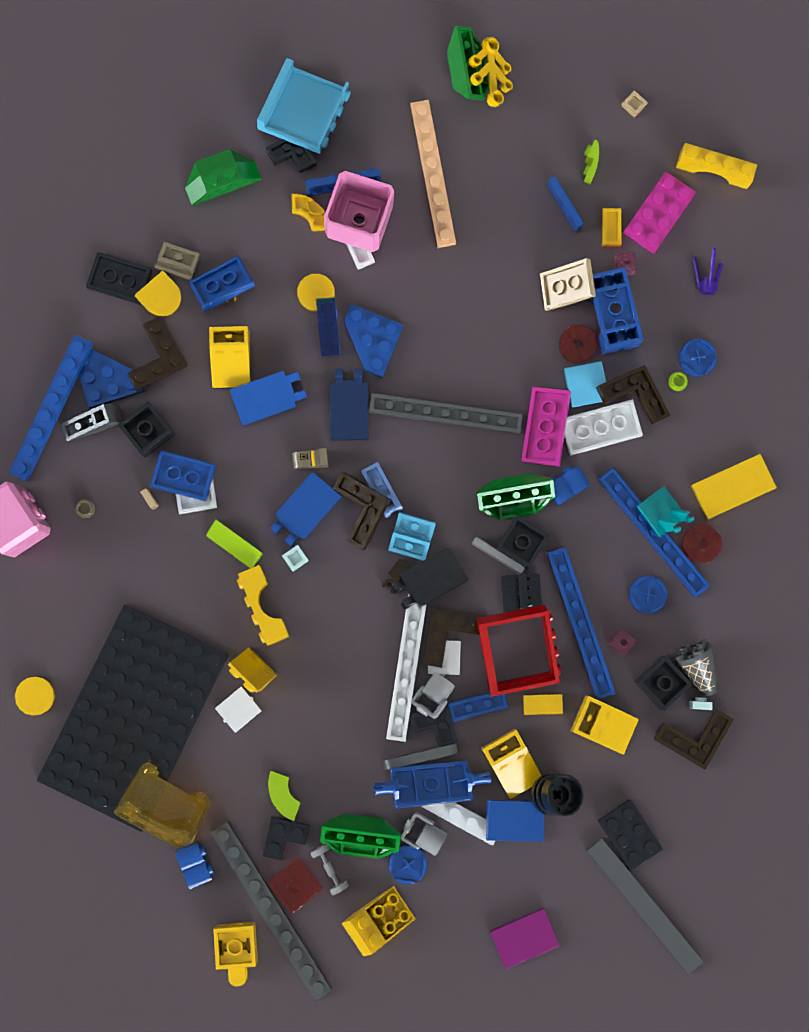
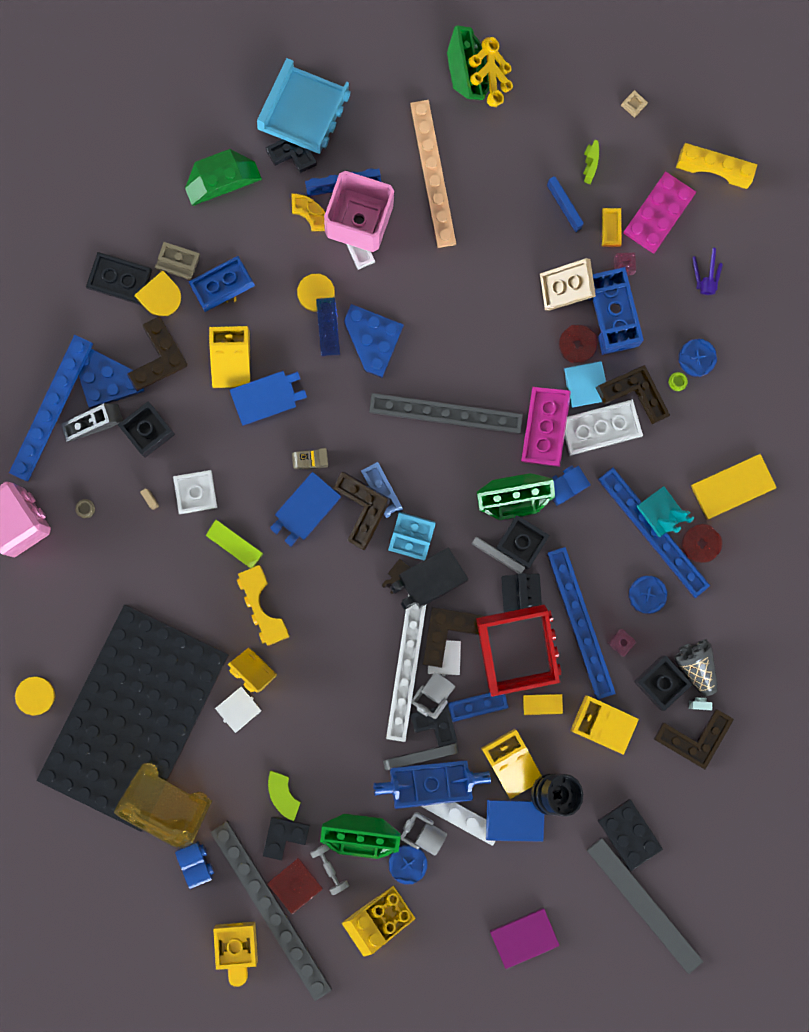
blue tile [150,450,217,502] -> none
light aqua plate [282,545,309,572] -> none
dark blue tile [330,369,368,441] -> none

